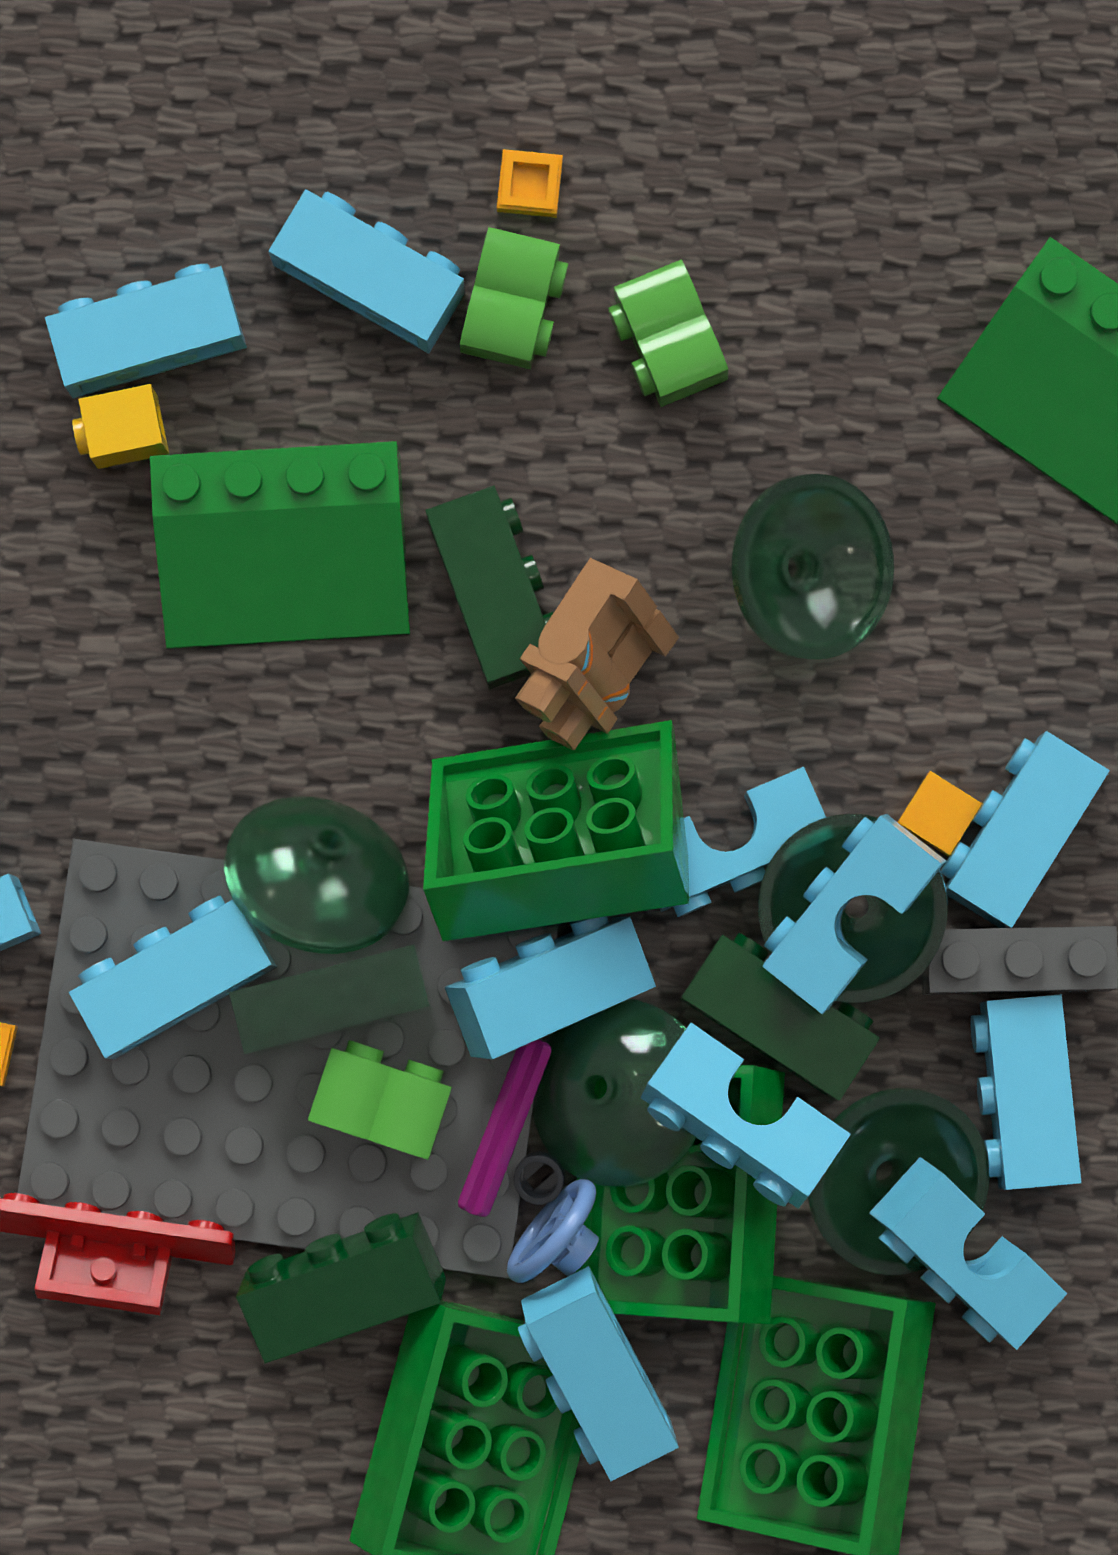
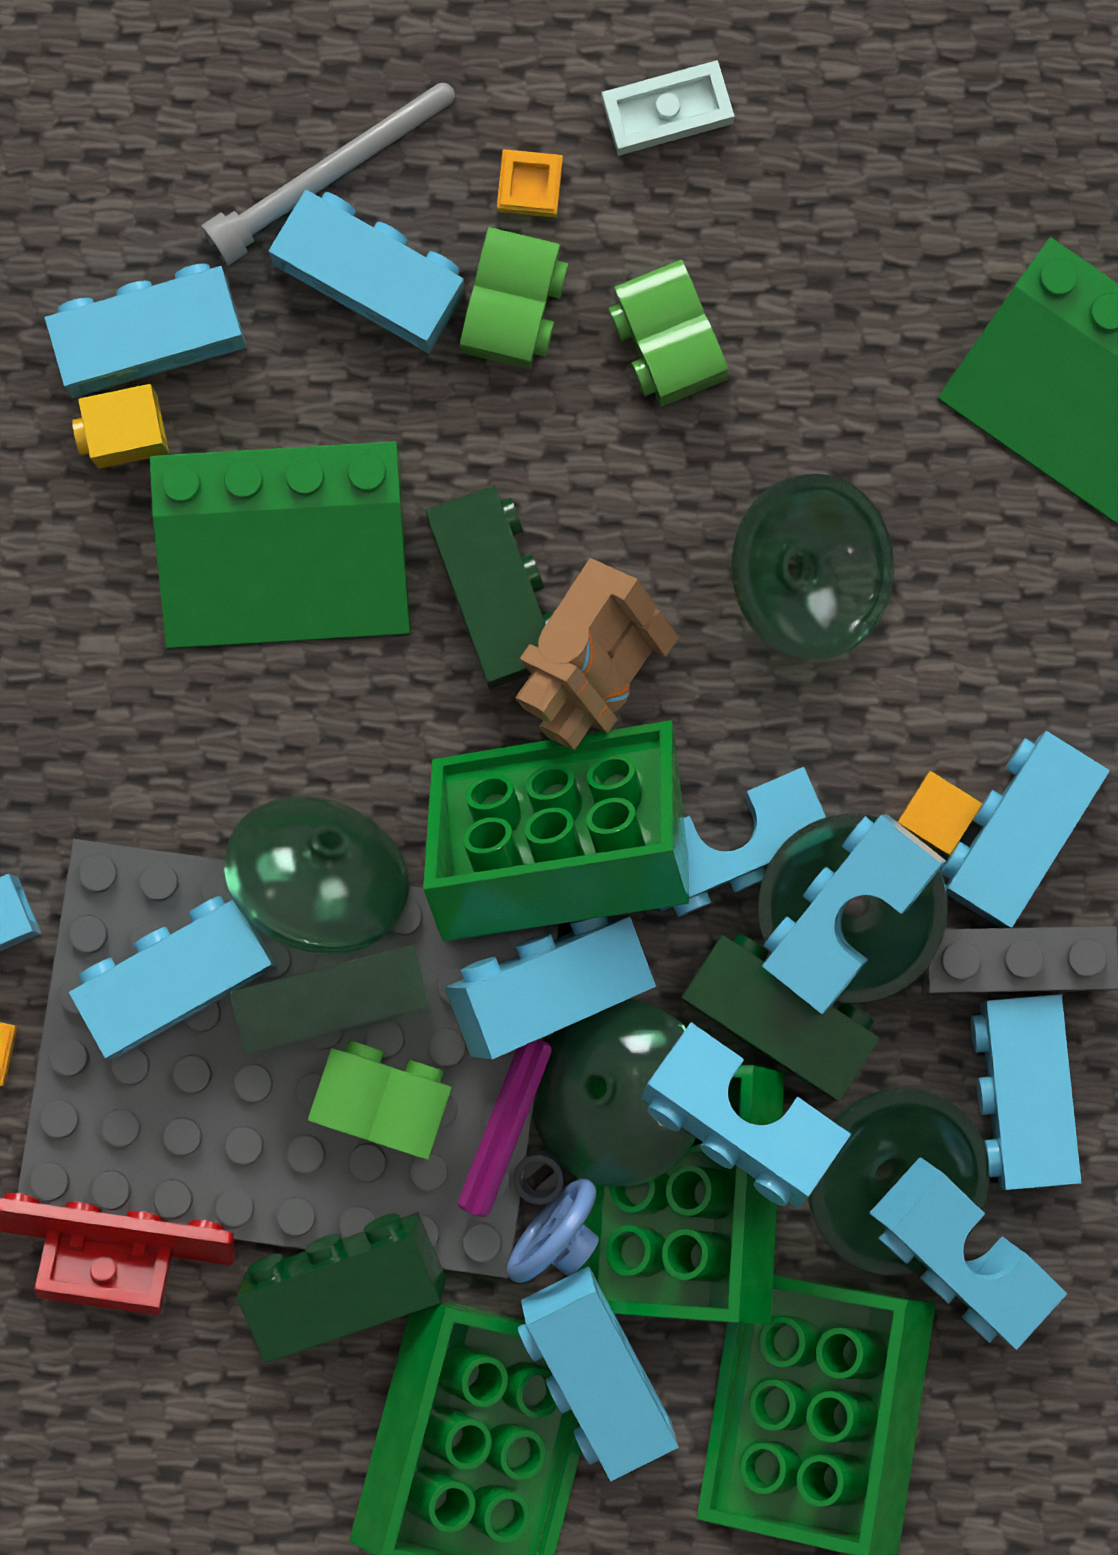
none -> light grey piece [200,83,455,267]
none -> light aqua plate [601,60,734,156]

